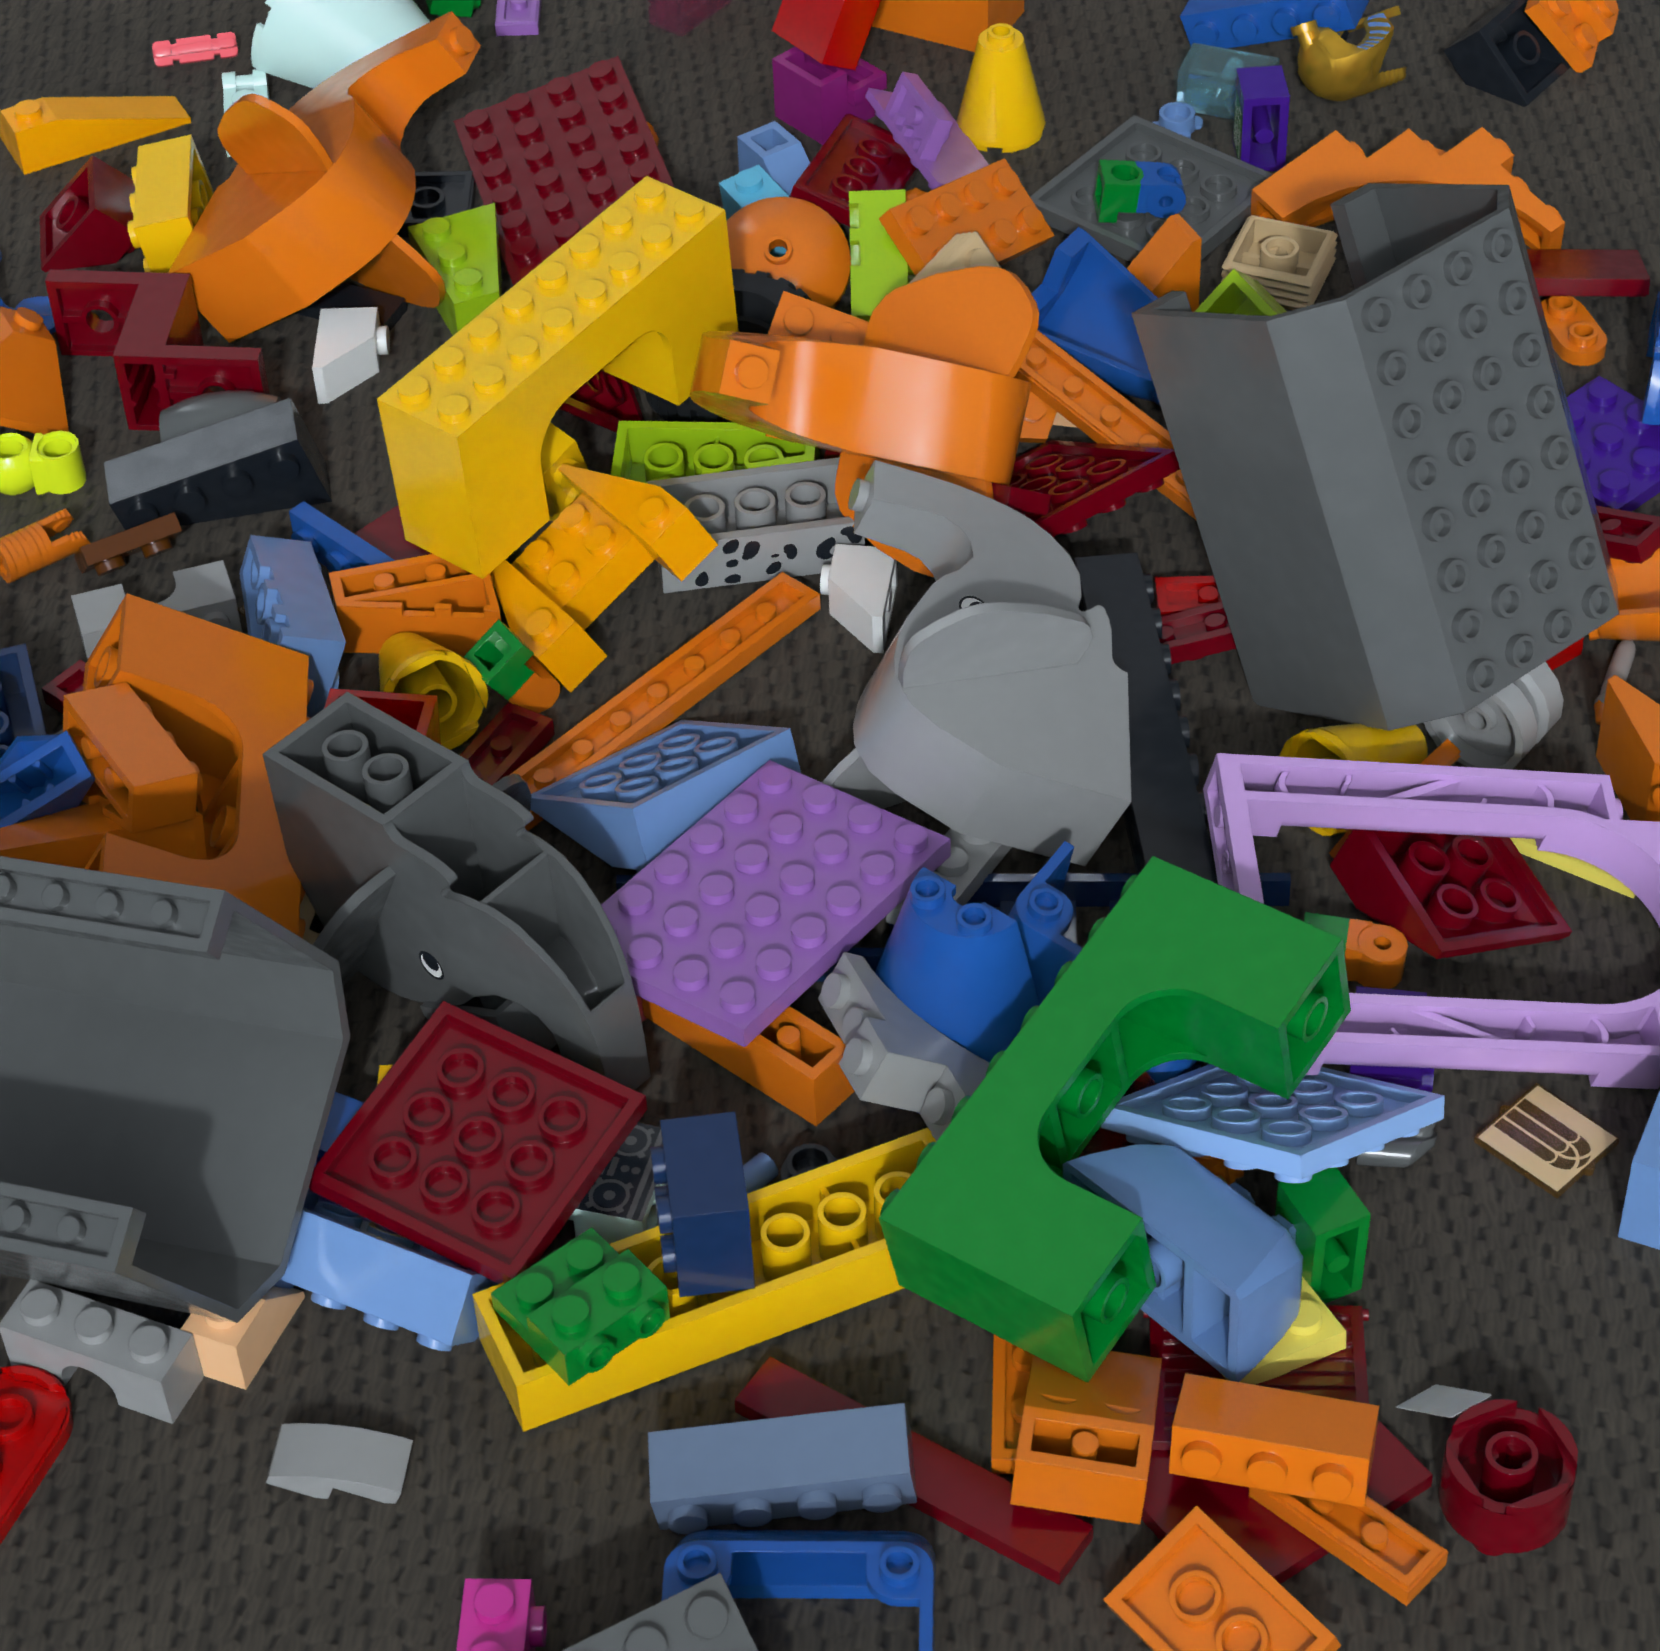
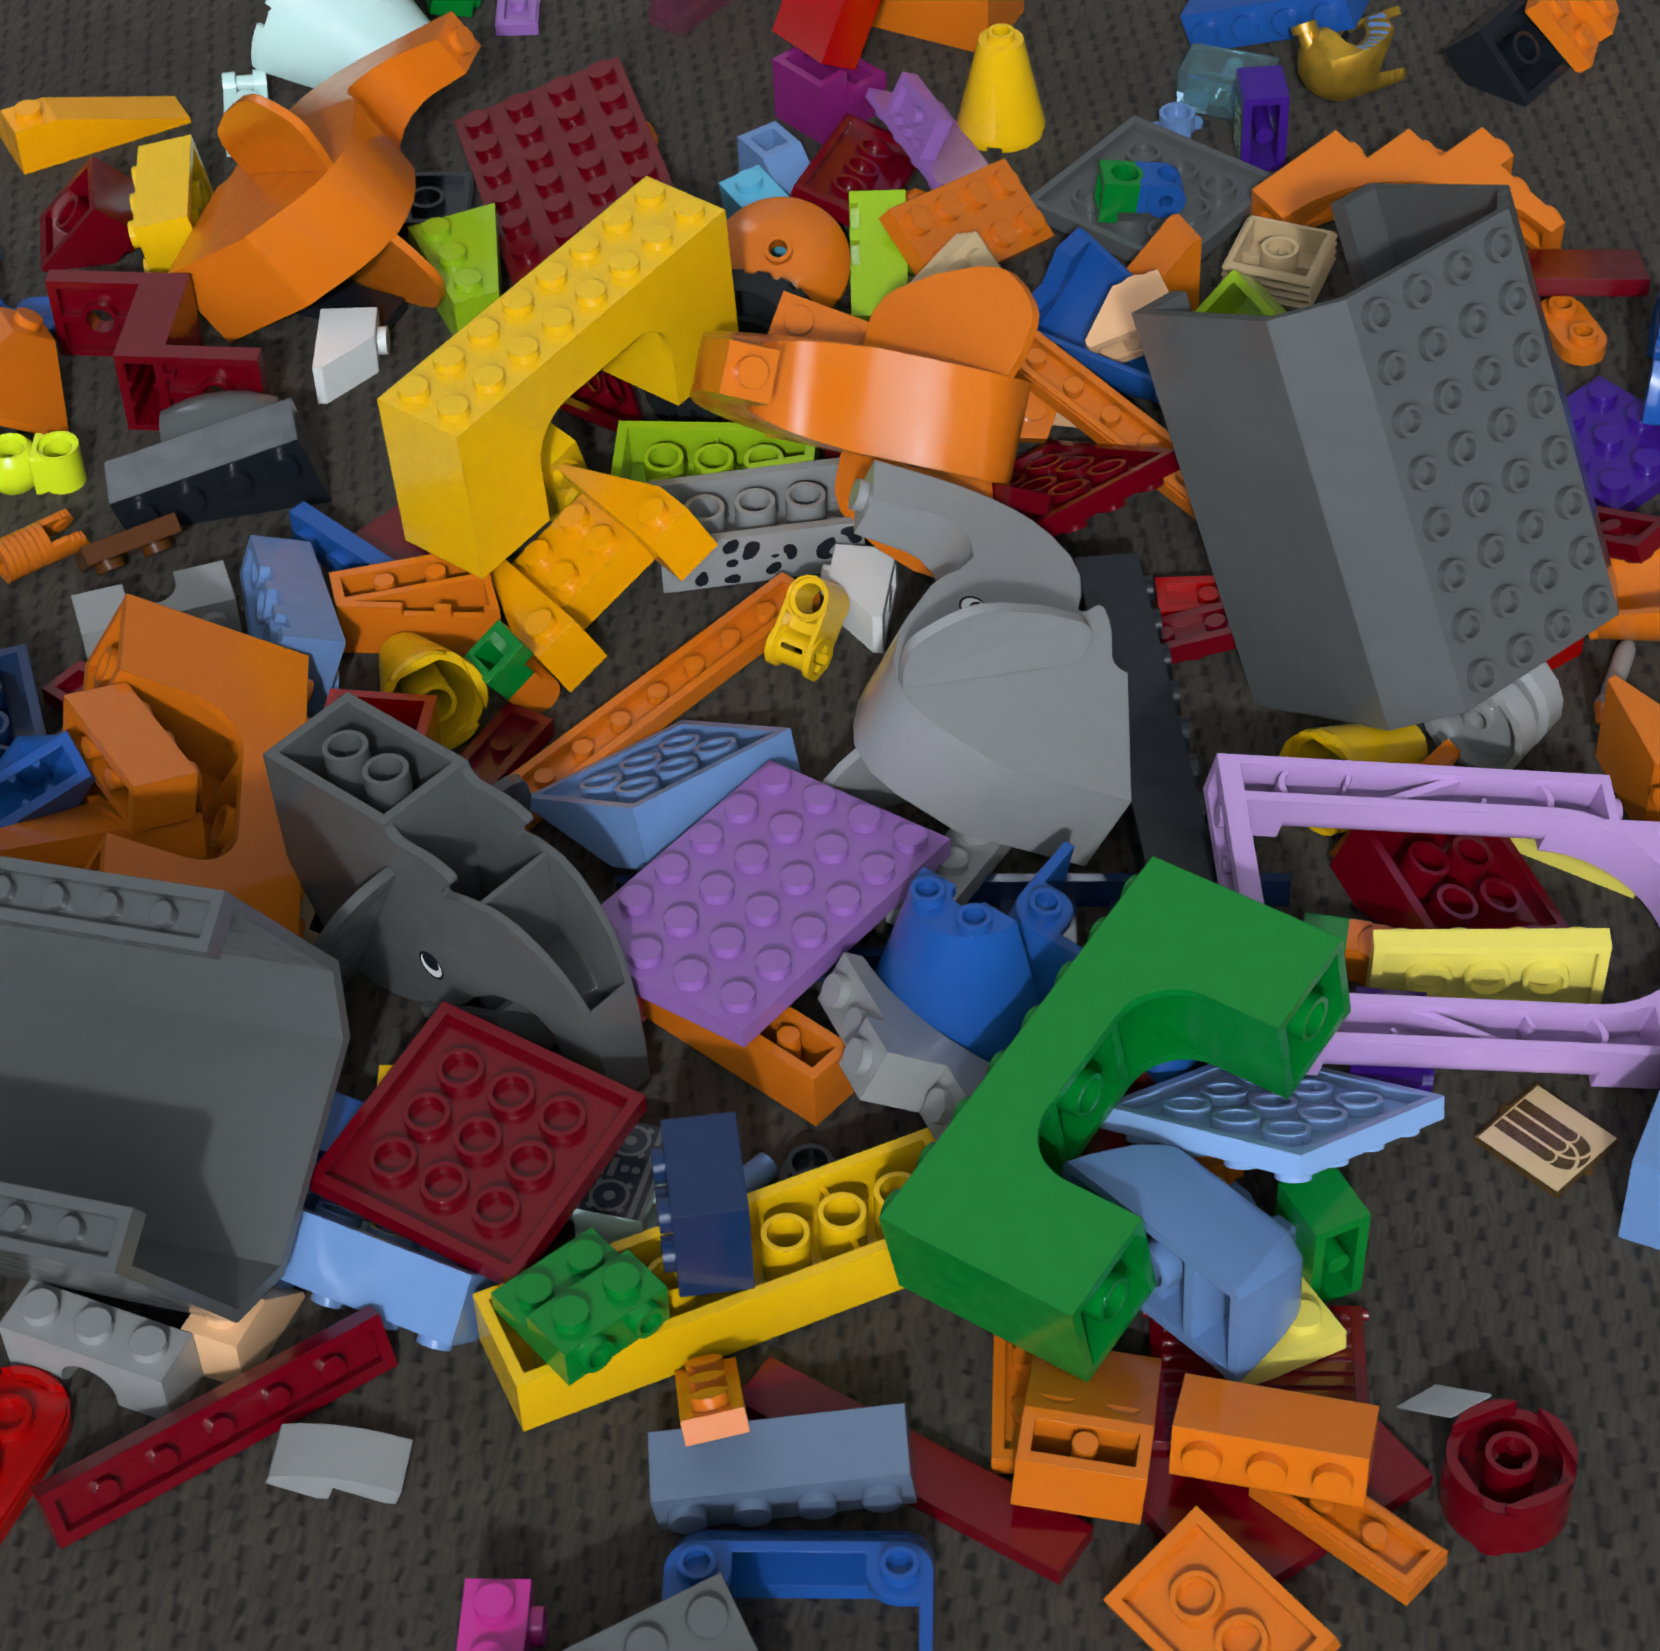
coral axle [152,32,238,67] -> none
dark grey arm [1356,1122,1438,1168] -> none
none -> dark red plate [30,1306,398,1549]
none -> orange plate [674,1354,750,1447]
none -> yellow piece [764,574,850,681]
none -> light nougat slope [1085,269,1169,363]
none -> light yellow plate [1366,926,1612,1004]

